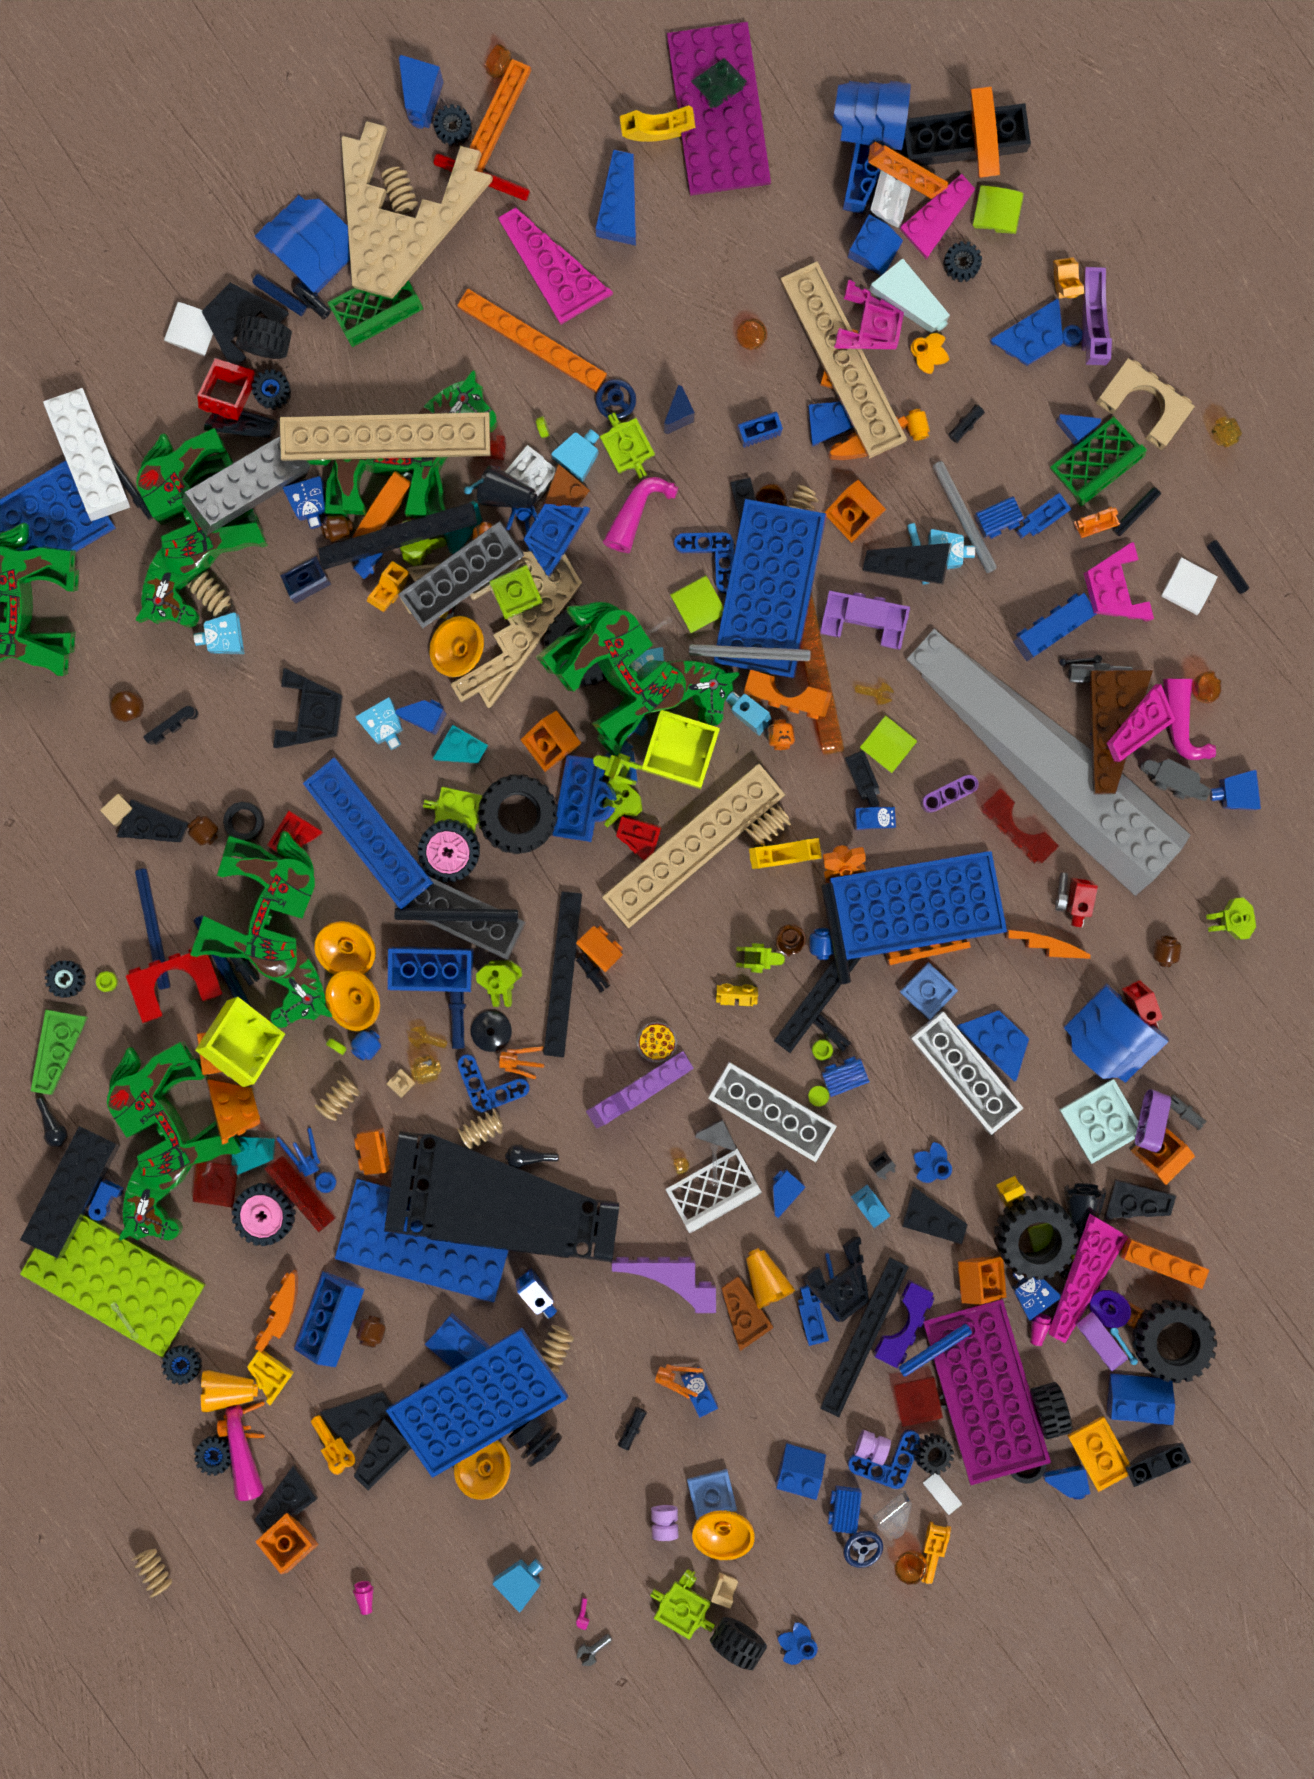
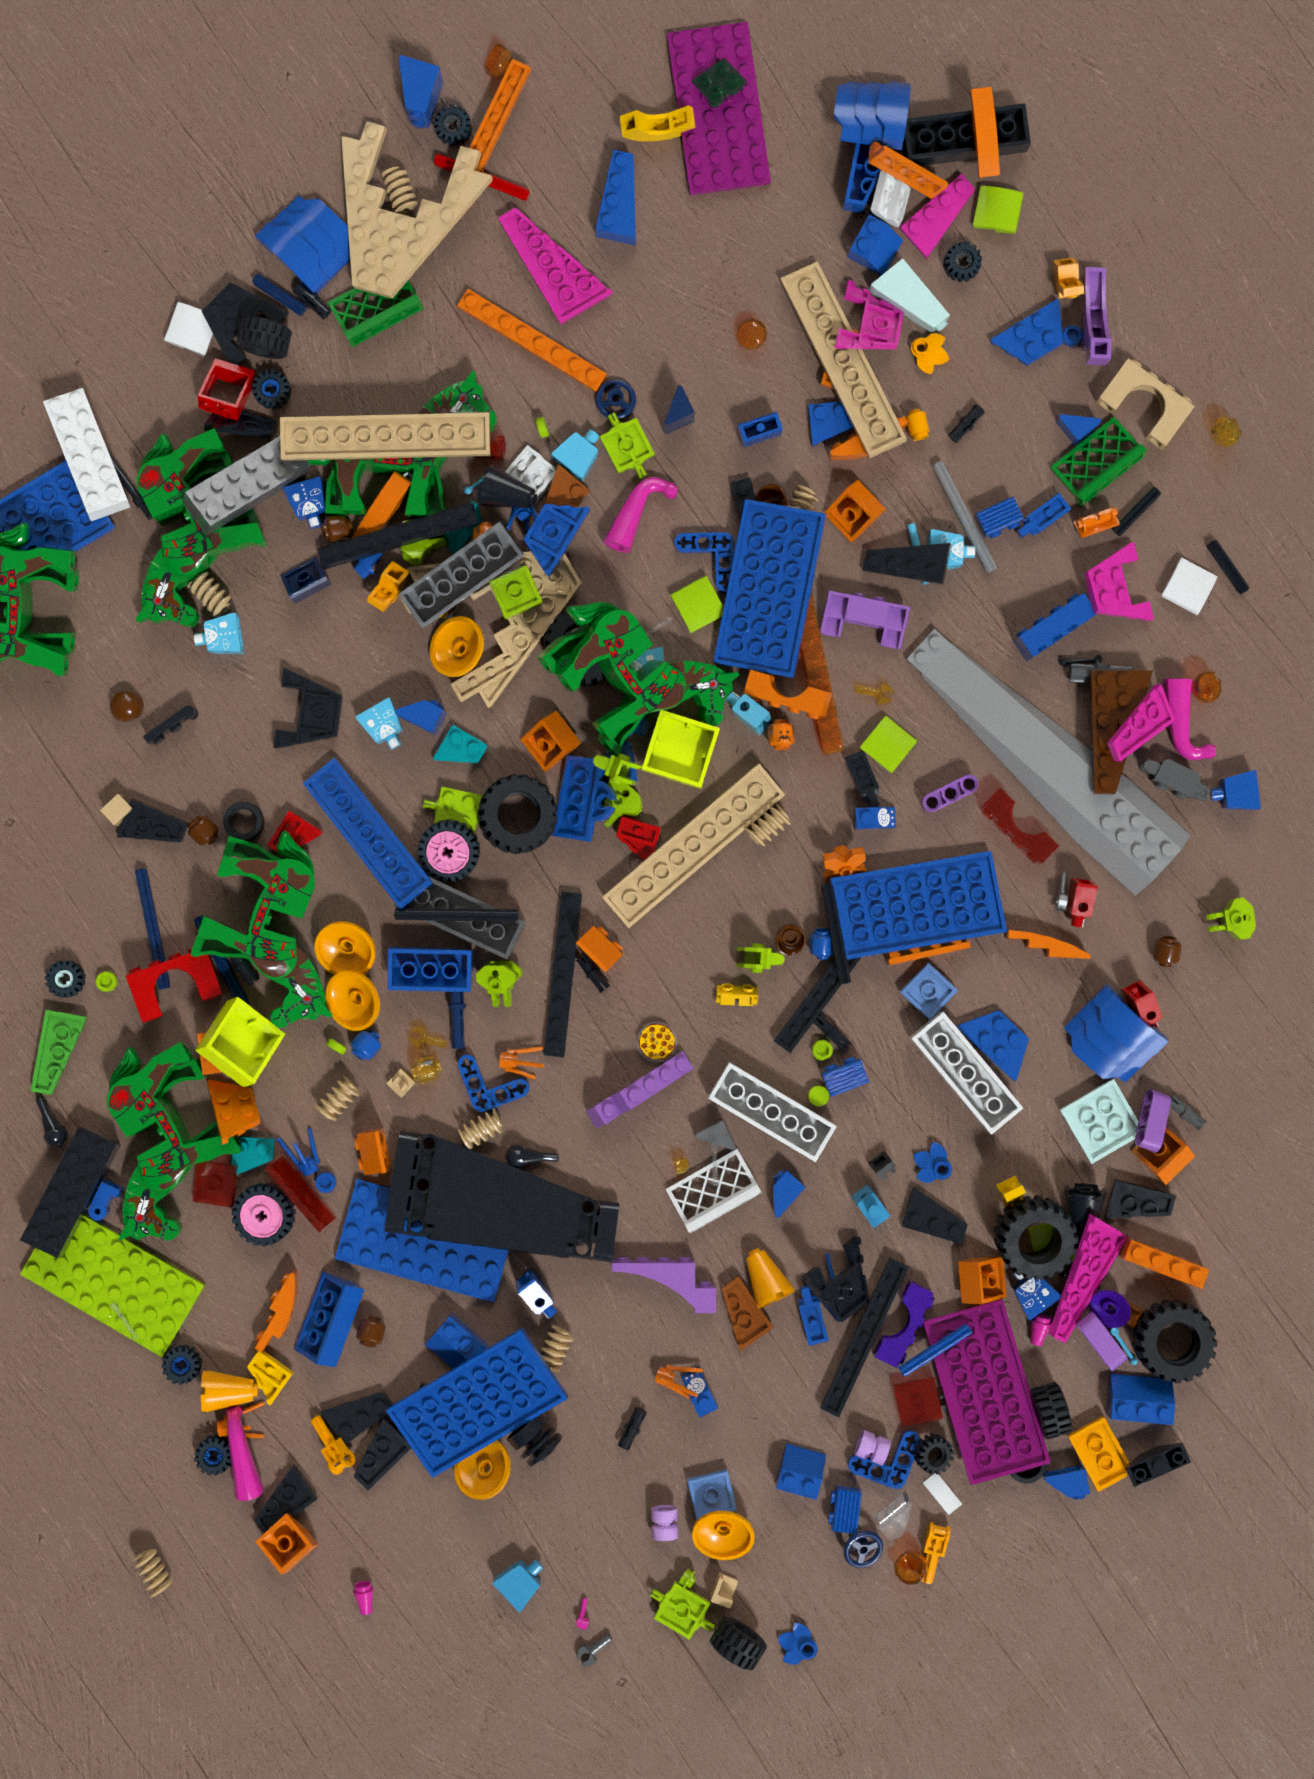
black dish [471,1011,512,1052] -> none
light grey axle [689,644,811,661] -> none
yellow arch [749,838,822,869] -> none

